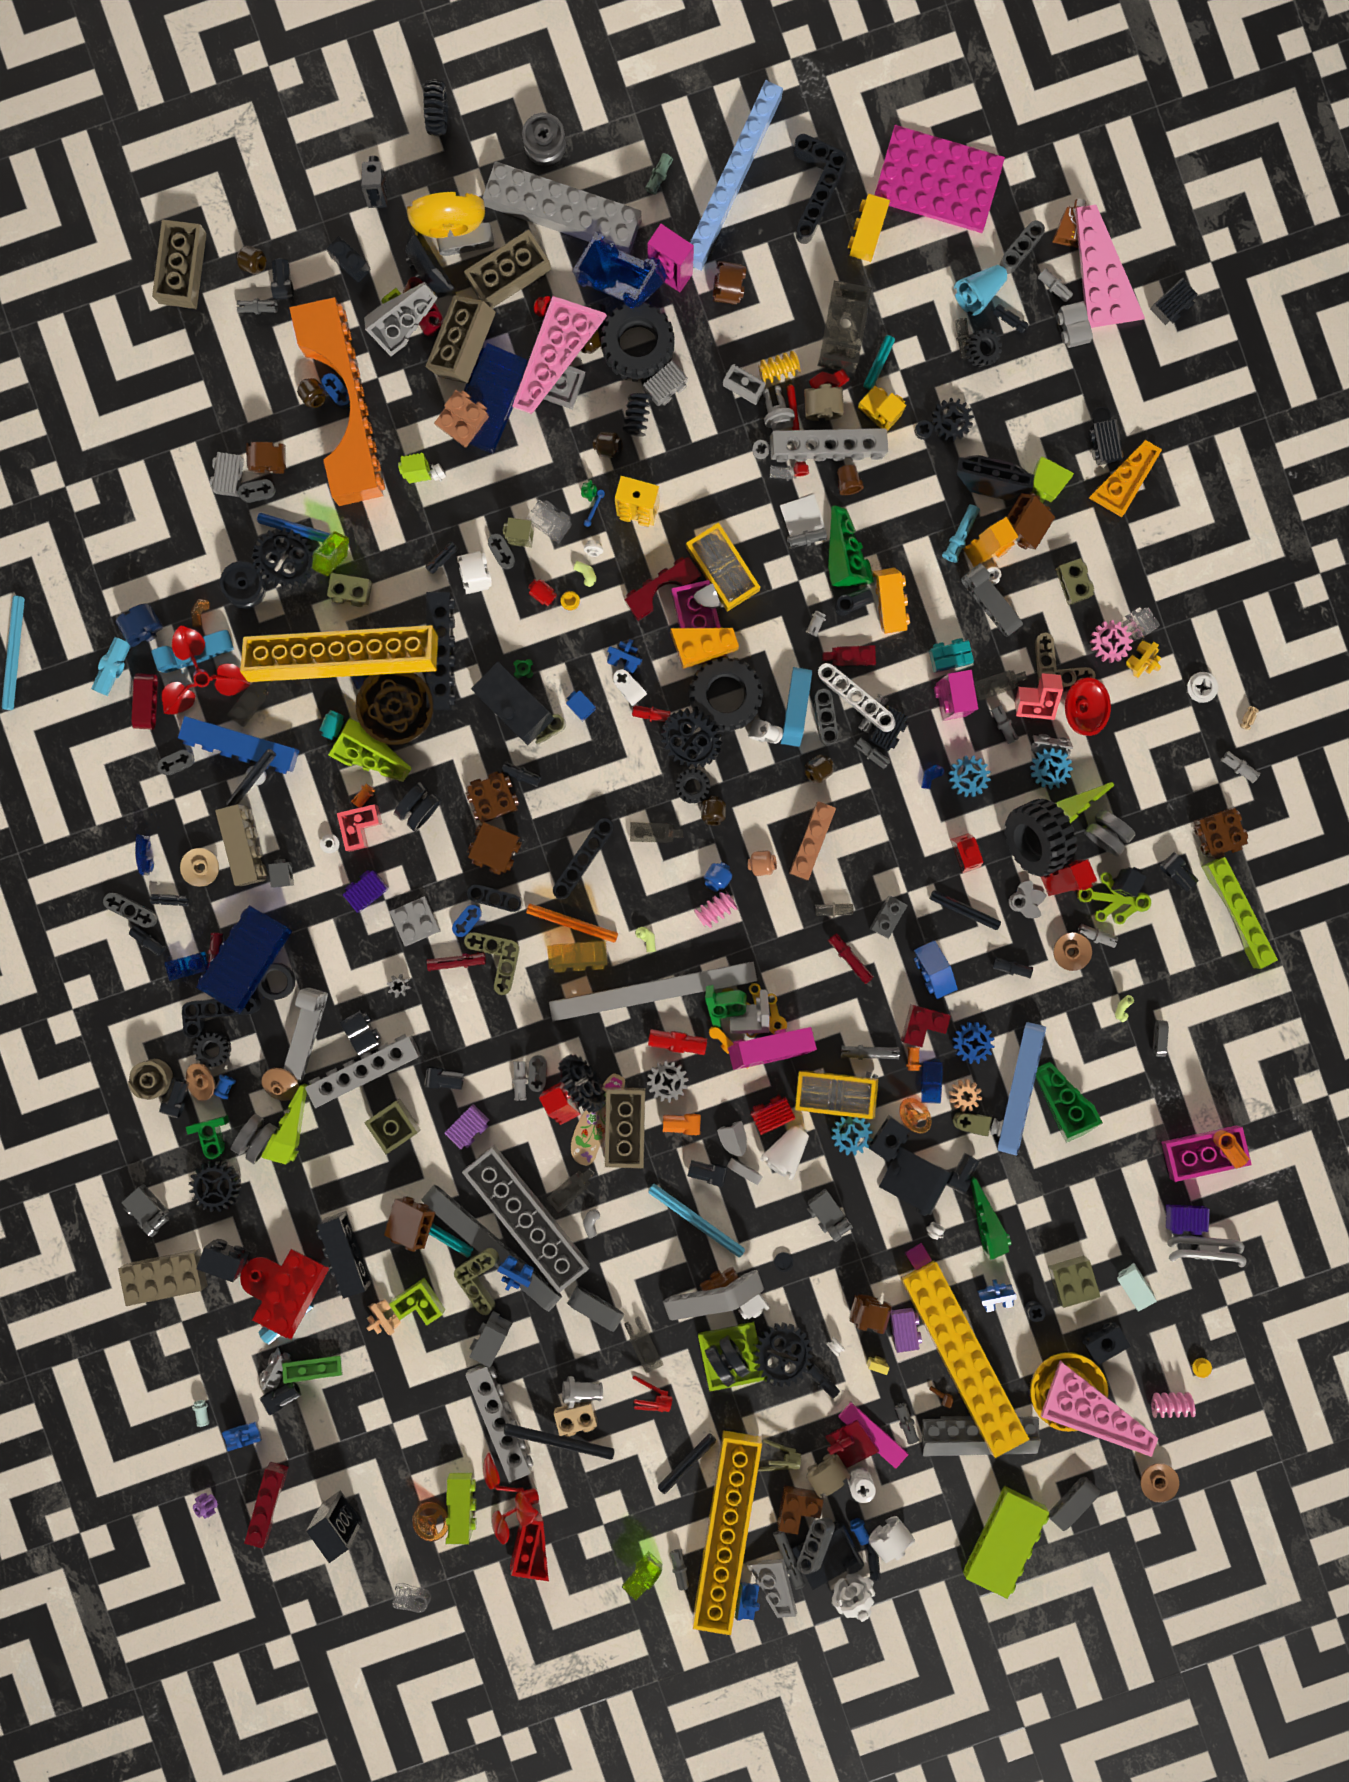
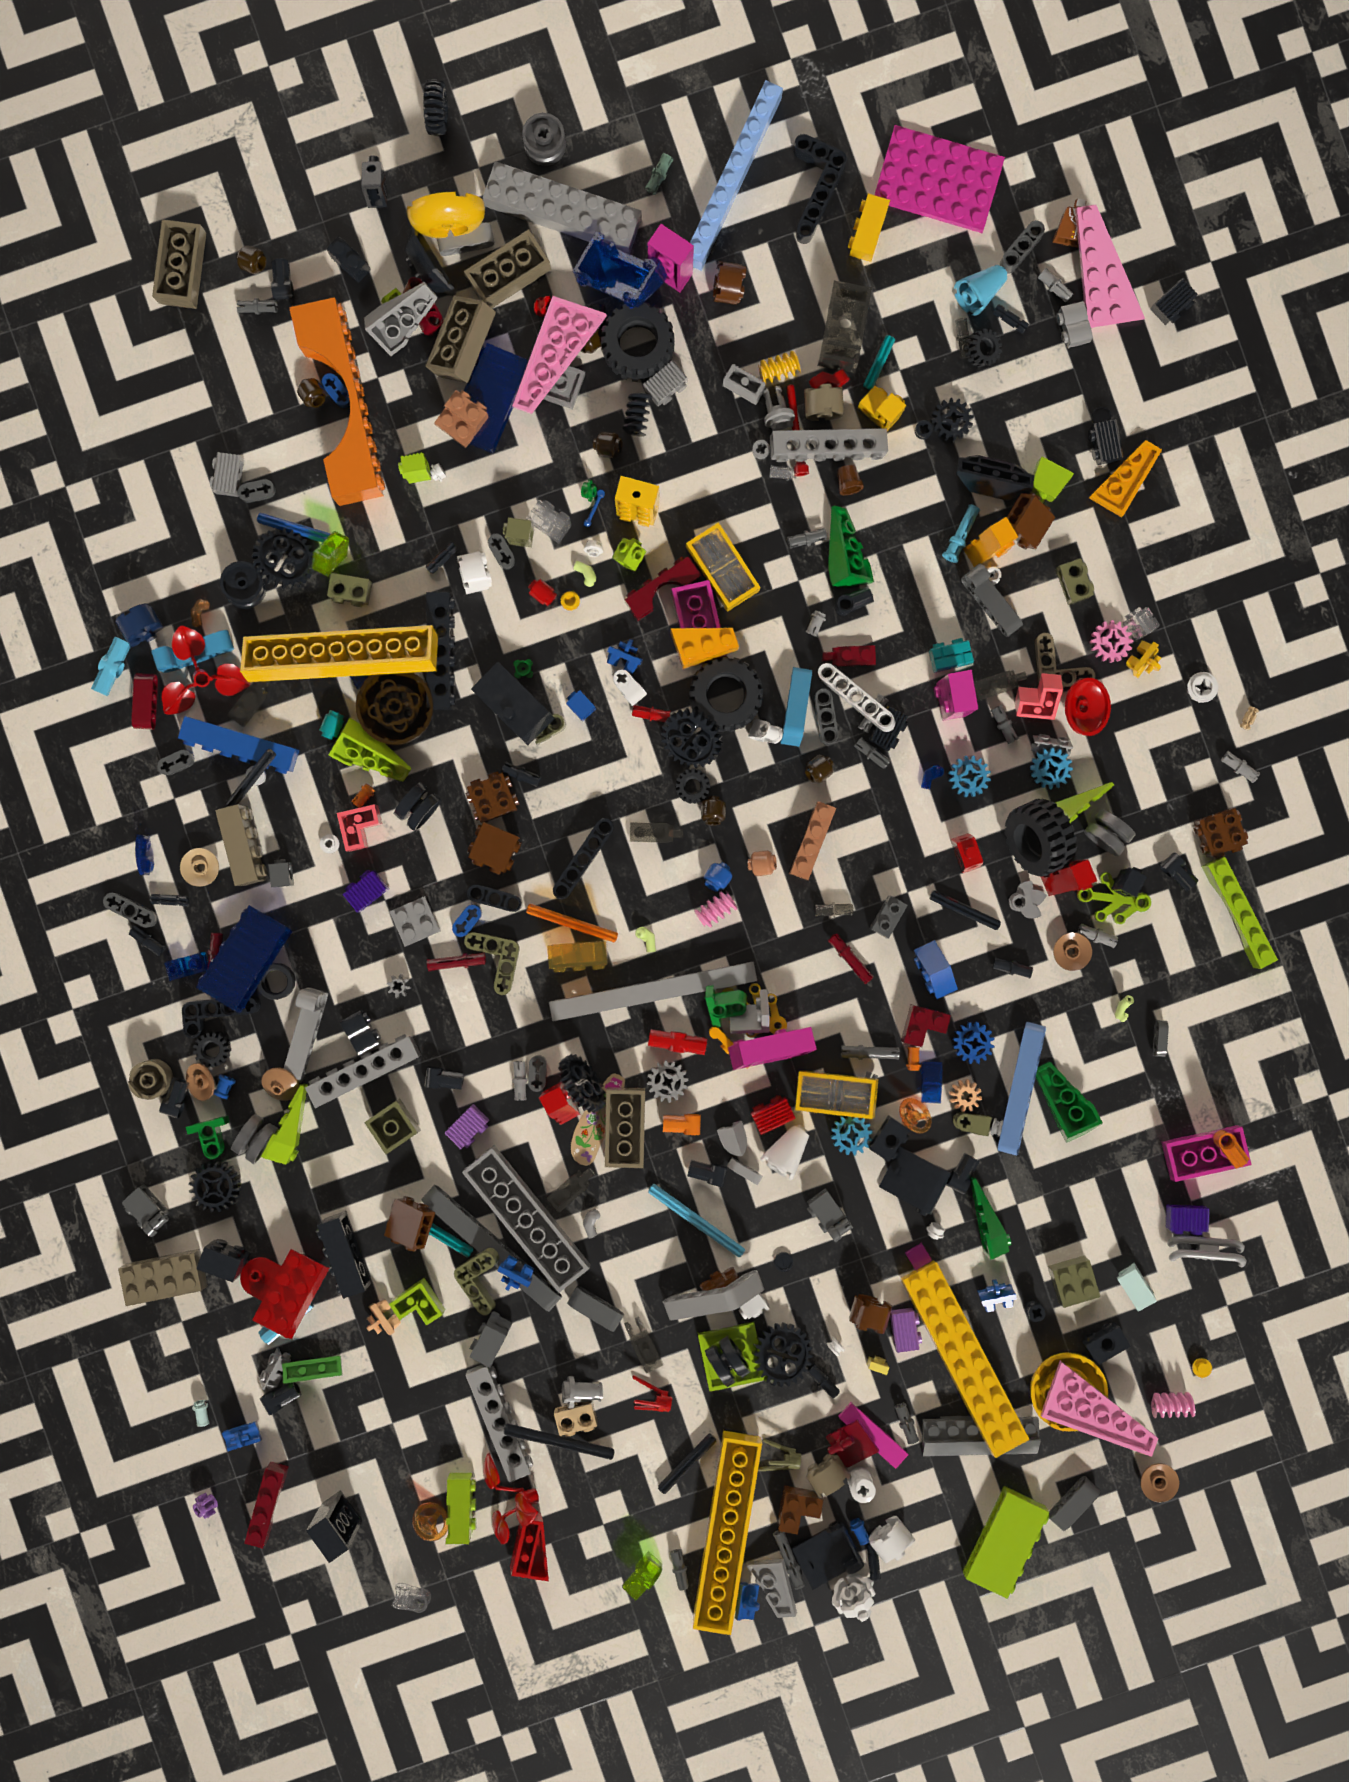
medium azure axle [2,596,25,710] -> none
reddish brown brick [246,442,286,474] -> none
light grey brick [694,583,720,609] -> none
white sticker [780,494,825,536] -> none
dark grey beam [797,1517,835,1574] -> none
light orange wedge [872,568,910,634] -> none
reddish brown hand [929,1386,953,1408] -> none
none -> lime brick [612,538,647,571]

